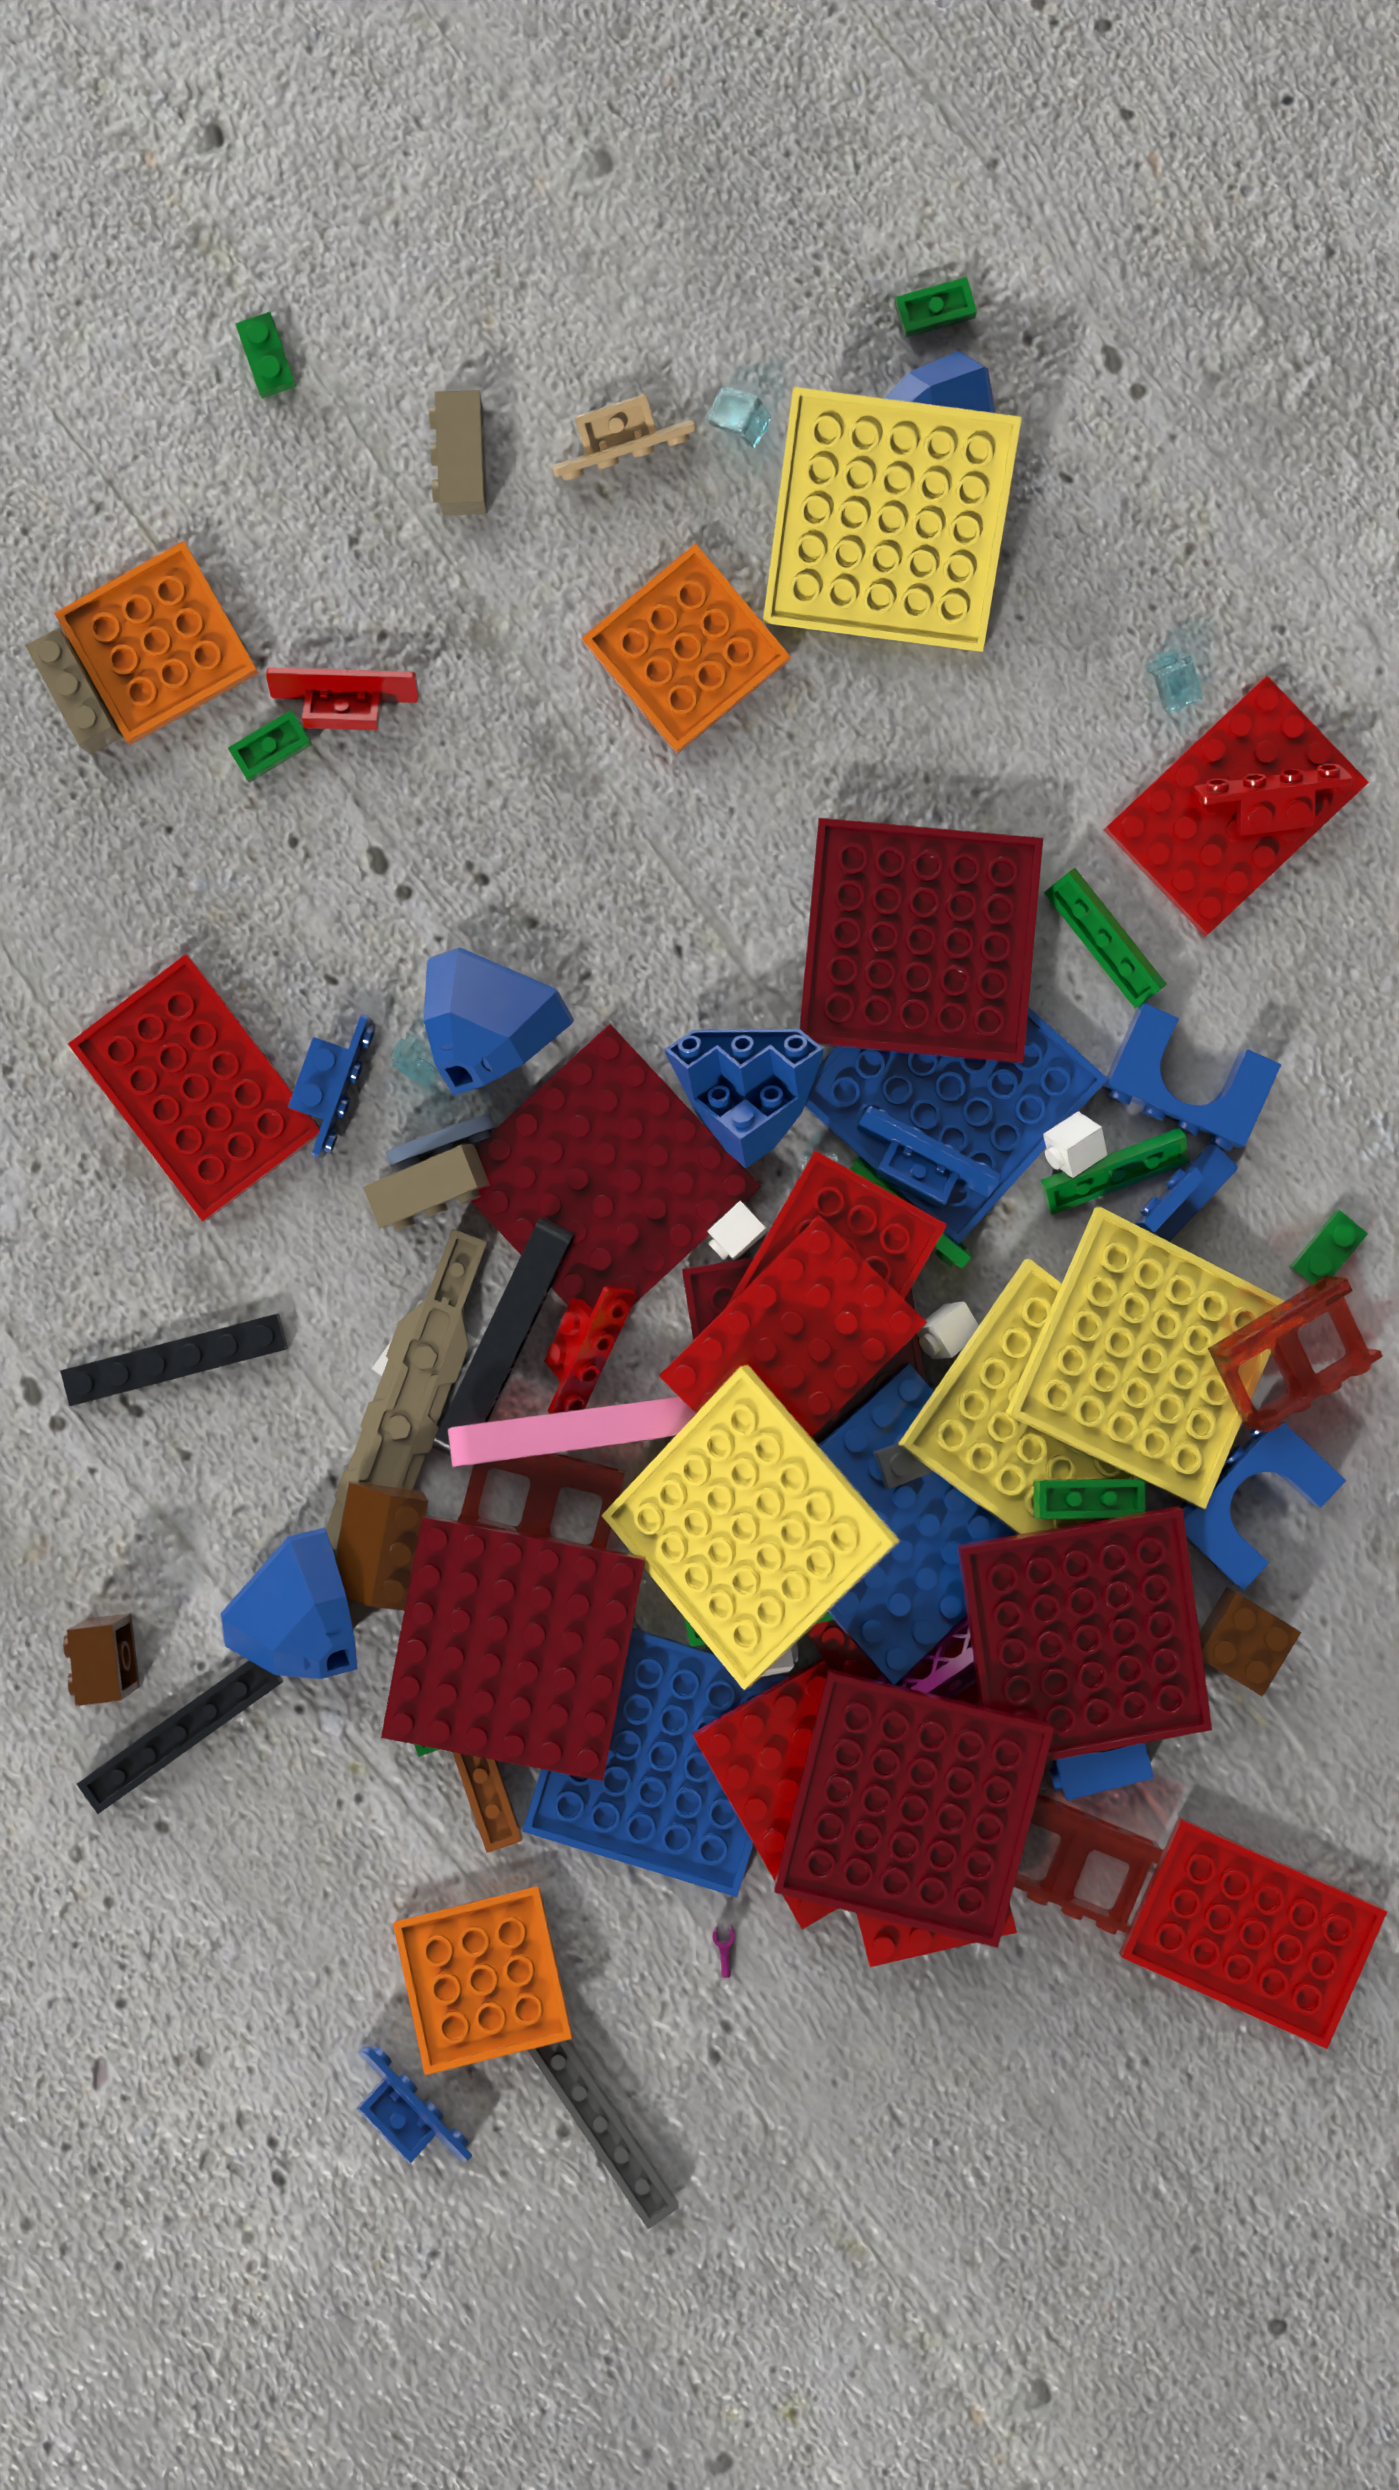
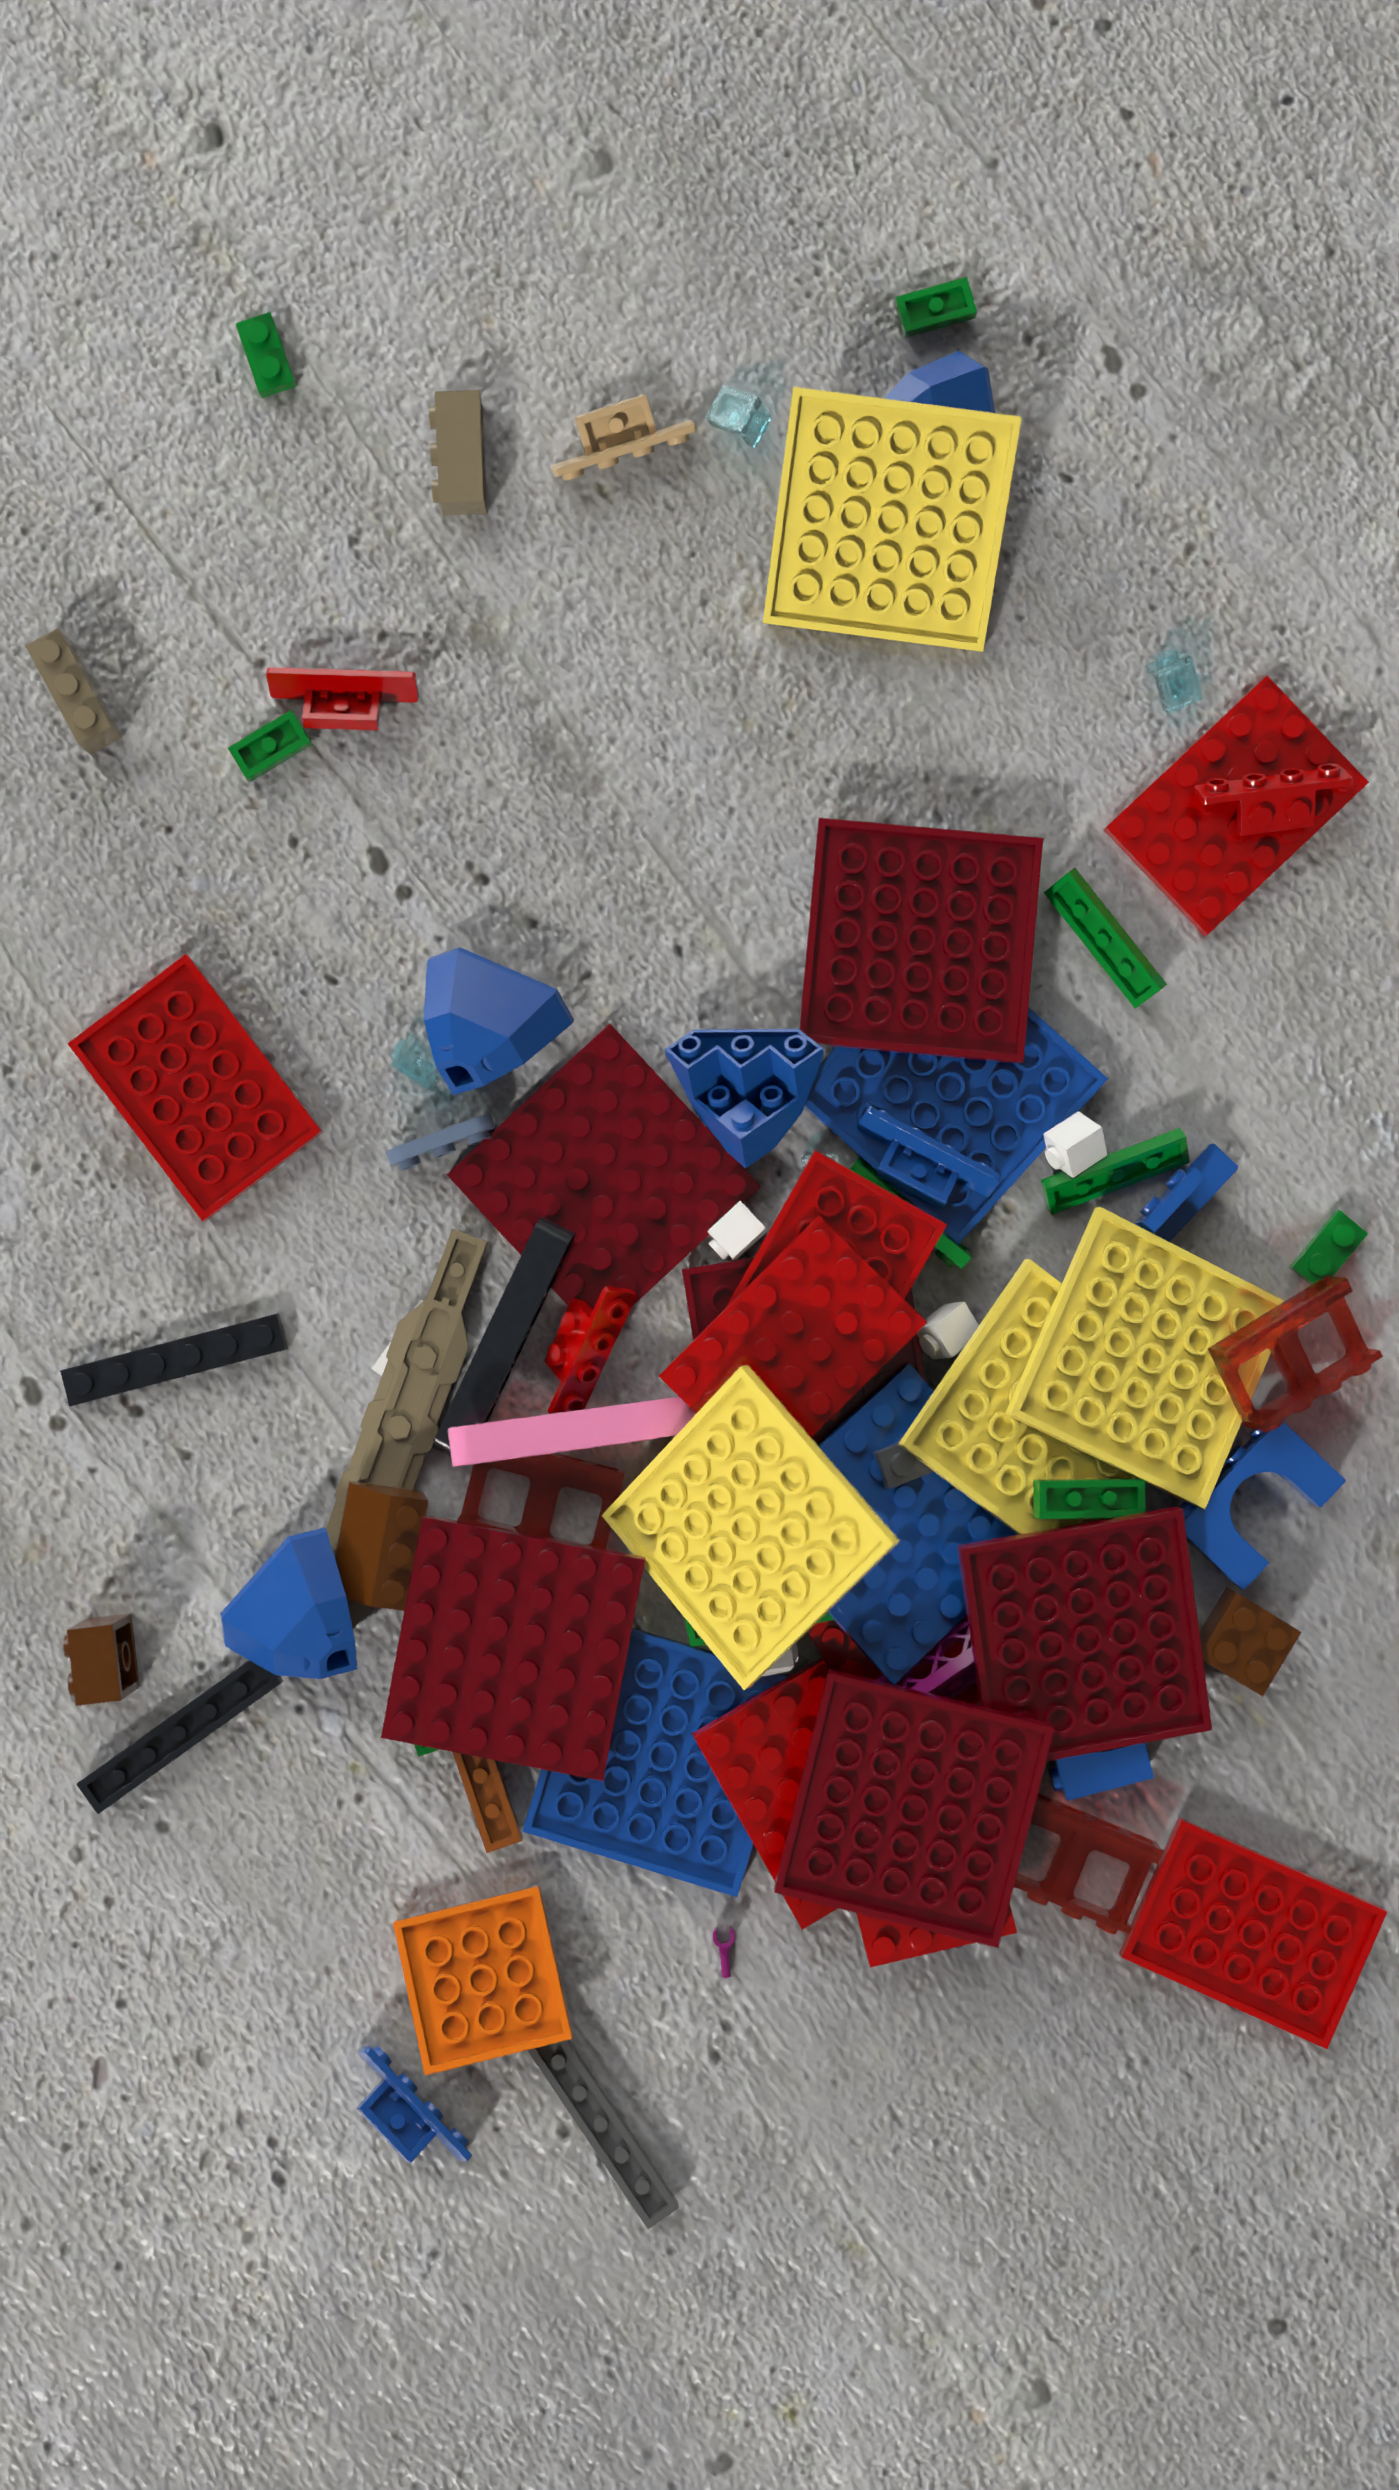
orange plate [54,540,259,745] -> none
blue bracket [288,1014,375,1159] -> none
dark tan brick [363,1144,490,1232] -> none
orange plate [582,543,791,755] -> none
blue arch [1102,1003,1282,1151] -> none

